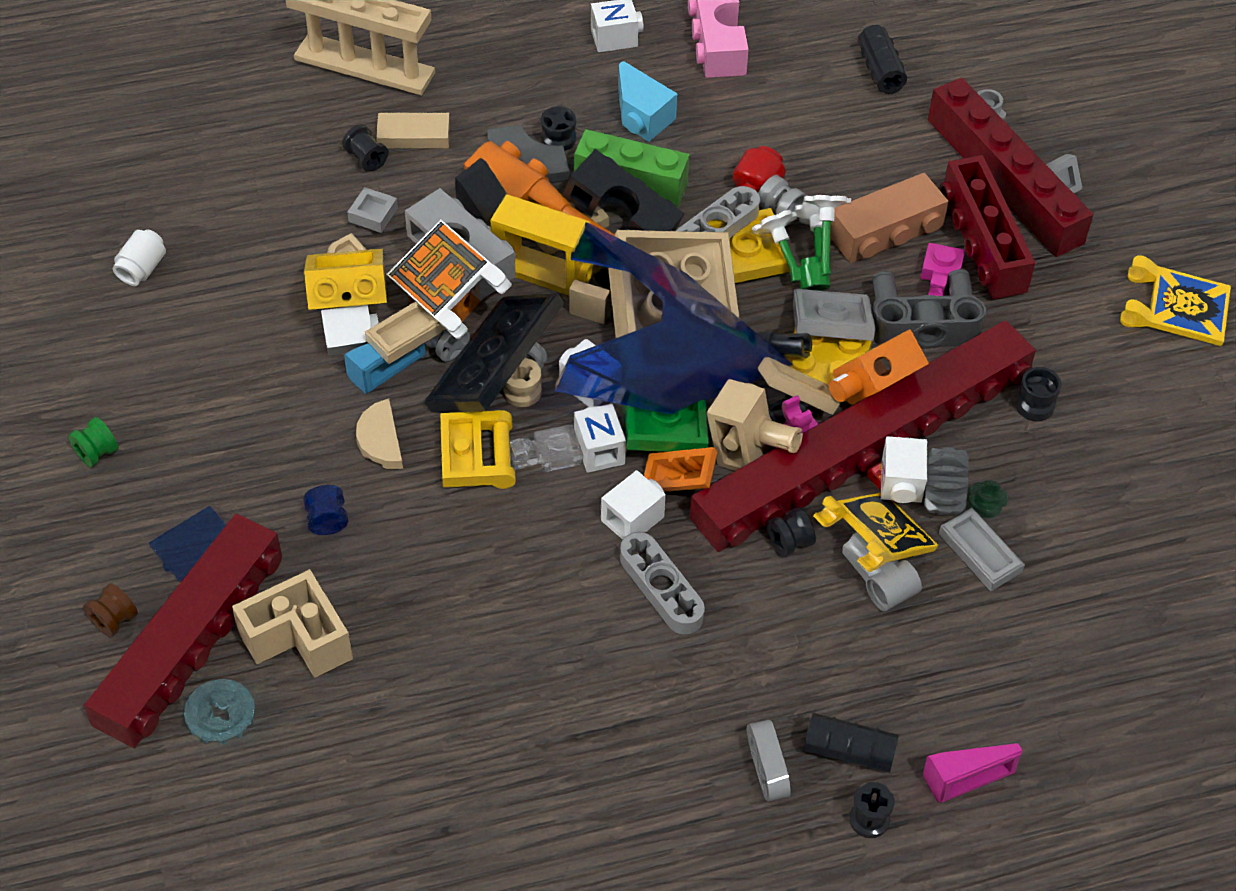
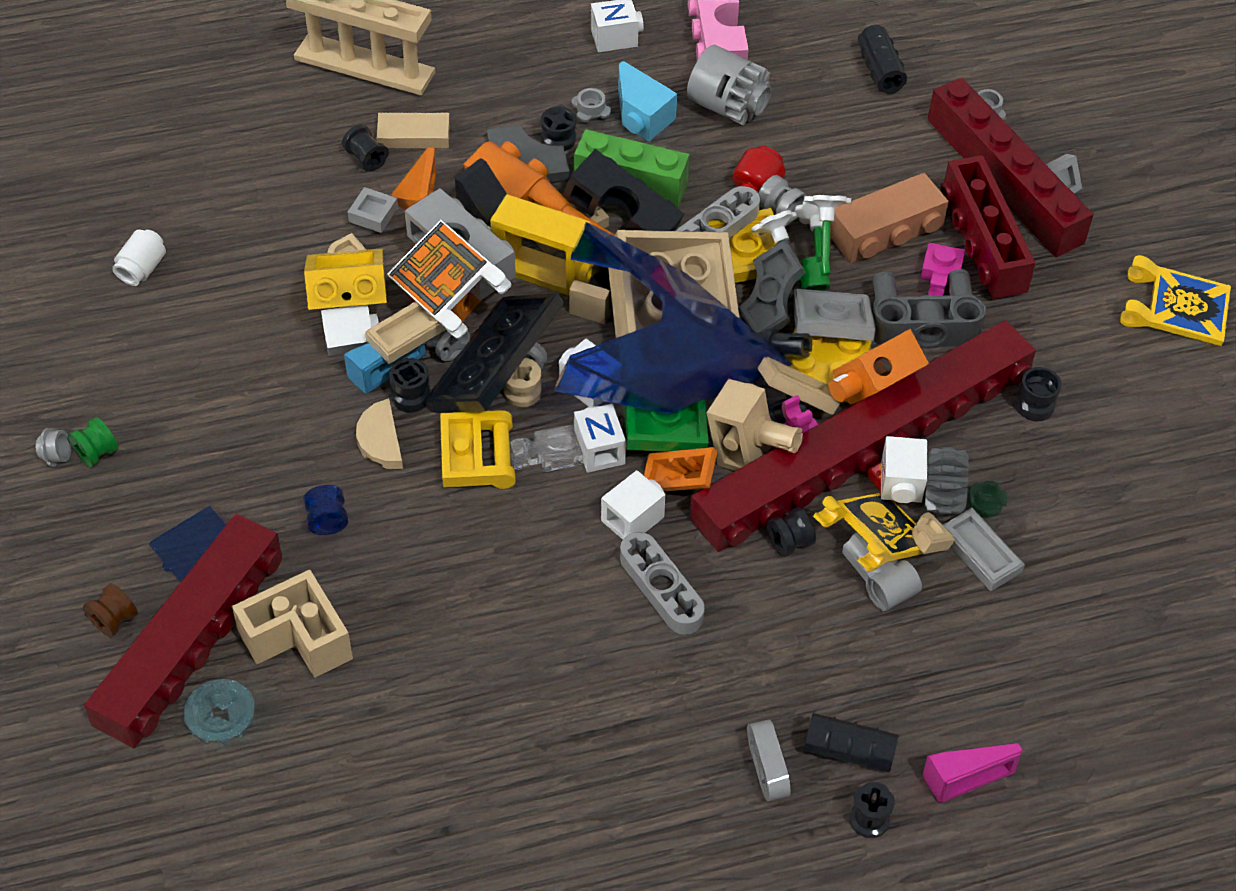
none -> light grey plate [36,428,71,467]
none -> black wheel [389,358,430,413]
none -> orange slope [390,147,437,211]
none -> light grey plate [572,88,611,122]
none -> light grey gear [687,44,772,126]
none -> dark grey tile [739,239,806,333]
none -> tan tile [912,512,955,554]

